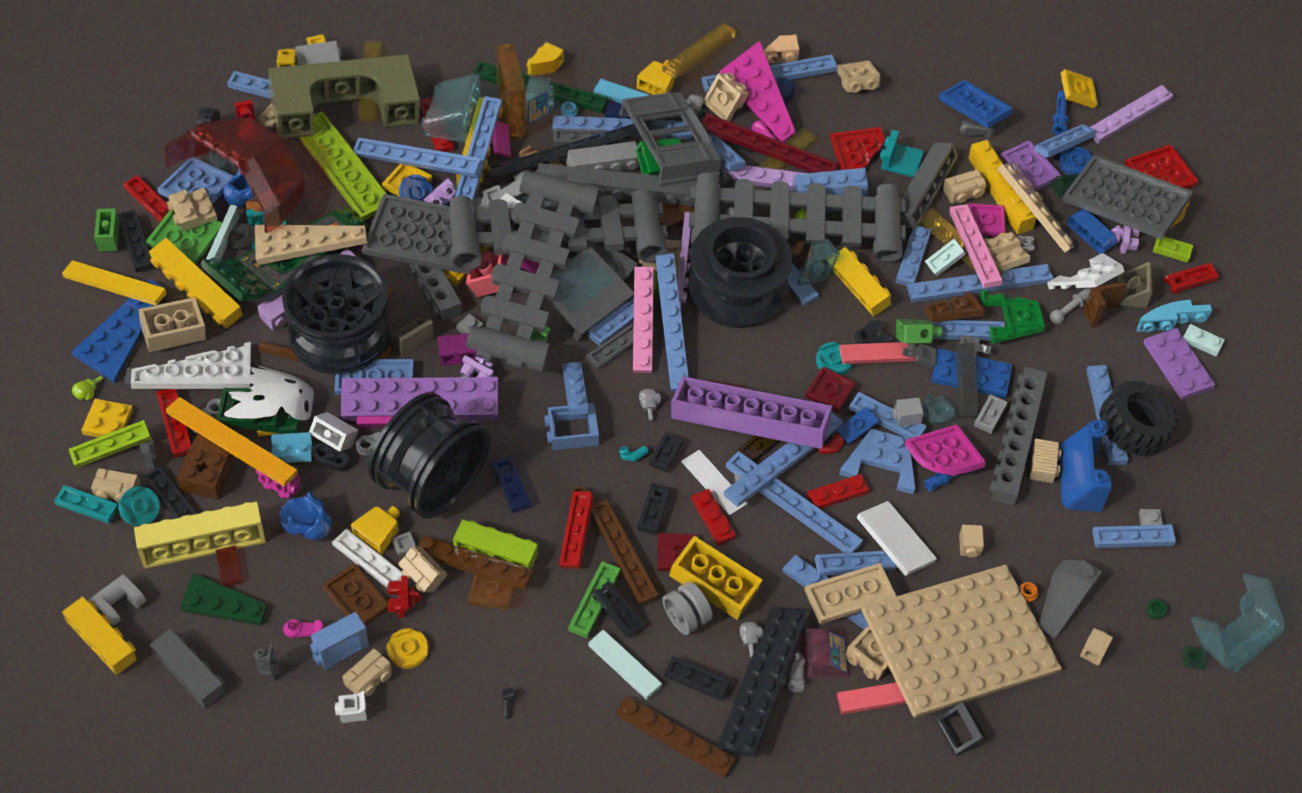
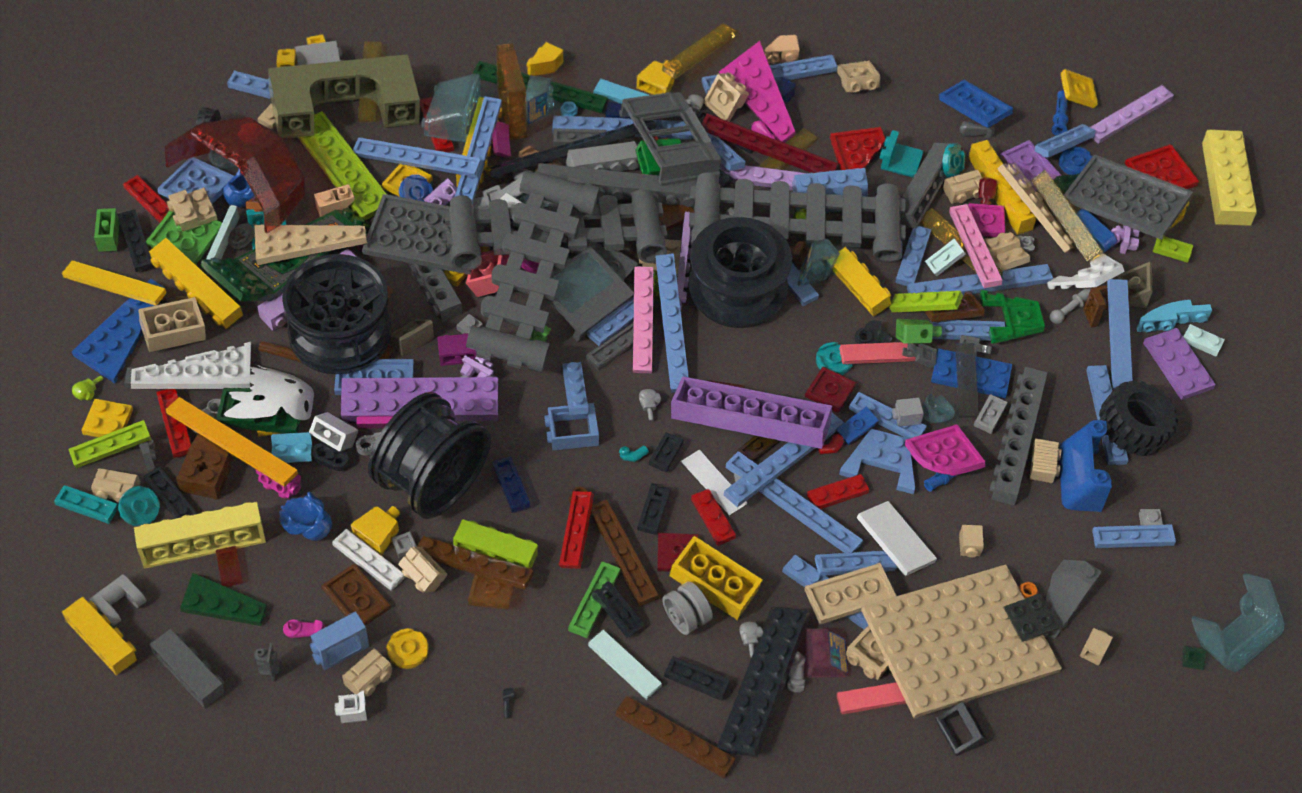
red hips [234,99,256,129] -> none
red hips [387,575,421,618] -> none
dark green tile [1145,599,1167,620] -> none
red plate [1164,263,1219,295] -> none
none -> light nougat slope [314,184,355,217]
none -> lime plate [889,290,963,312]
none -> teal tile [942,143,965,178]
none -> dark red arm [978,177,997,205]
none -> pearl dark grey hinge [1003,593,1059,642]
none -> clear yellow tile [1031,170,1103,263]
none -> medium blue tile [1107,279,1132,389]
none -> light yellow brick [1202,130,1257,226]

